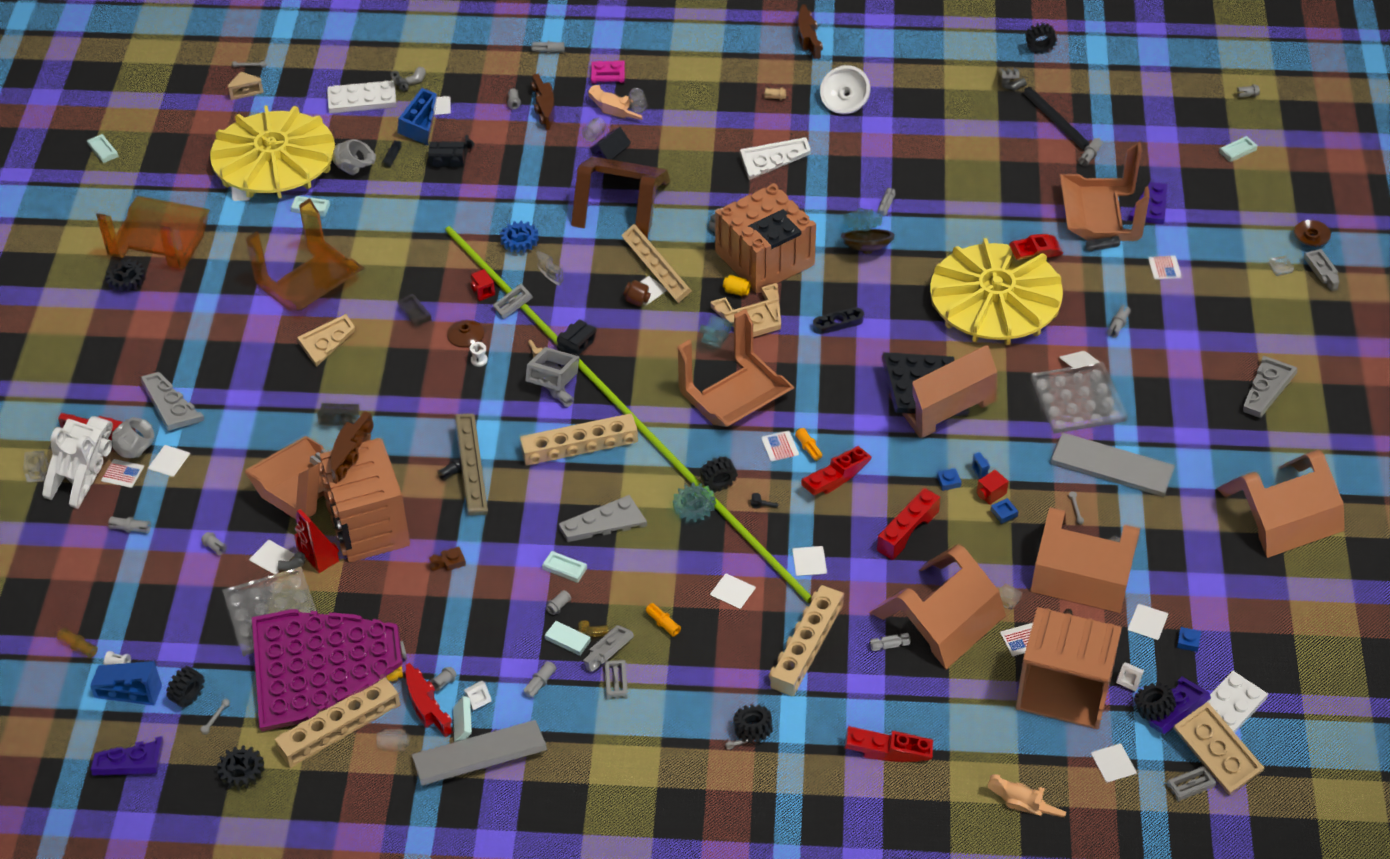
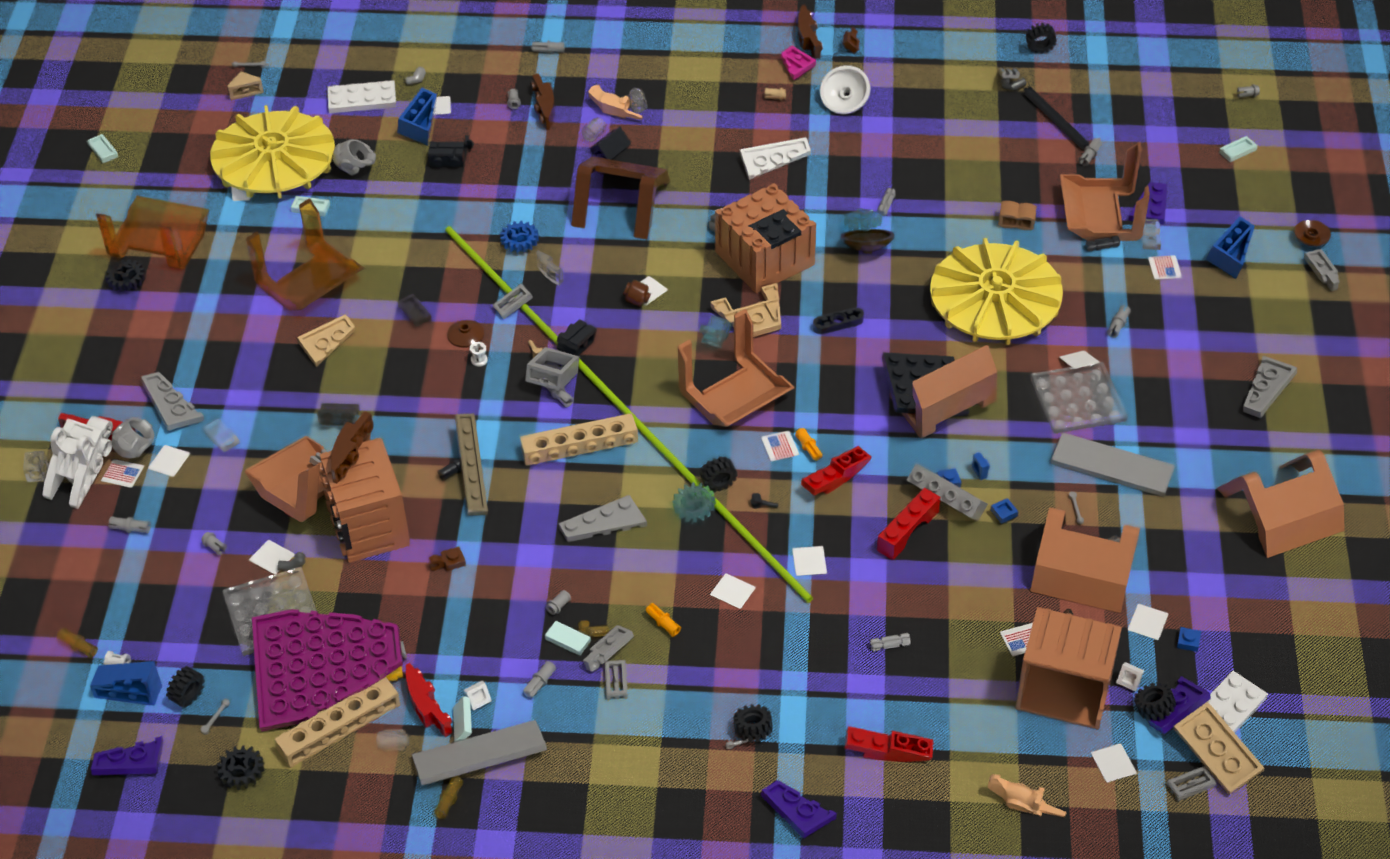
red wedge [294,509,339,573] -> none
black axle [382,140,402,168] -> none
dark grey arm [391,71,409,92] -> none
light grey pin [430,667,457,691] -> none
red brick [470,269,495,301] -> none
light aqua tile [542,551,587,583] -> none
dark pink plate [591,61,625,84] -> none
tan plate [621,224,692,303] -> none
yellow brick [723,275,751,296] -> none
tan brick [769,585,844,697] -> none
nougat piece [869,544,1006,670] -> none
red brick [977,469,1009,505] -> none
clear plate [999,583,1023,610] -> none
red slope [1009,234,1064,260] -> none
clear plate [1269,256,1294,276] -> none
none -> clear slope [203,418,240,452]
none -> clear yellow pin [433,776,463,819]
none -> dark purple wing [761,780,837,839]
none -> dark pink wing [781,45,816,80]
none -> reddish brown plate [843,26,860,54]
none -> light grey brick [907,463,988,521]
none -> medium nougat brick [998,201,1037,230]
none -> clear slope [1141,219,1161,250]
none -> blue wedge [1206,216,1255,279]

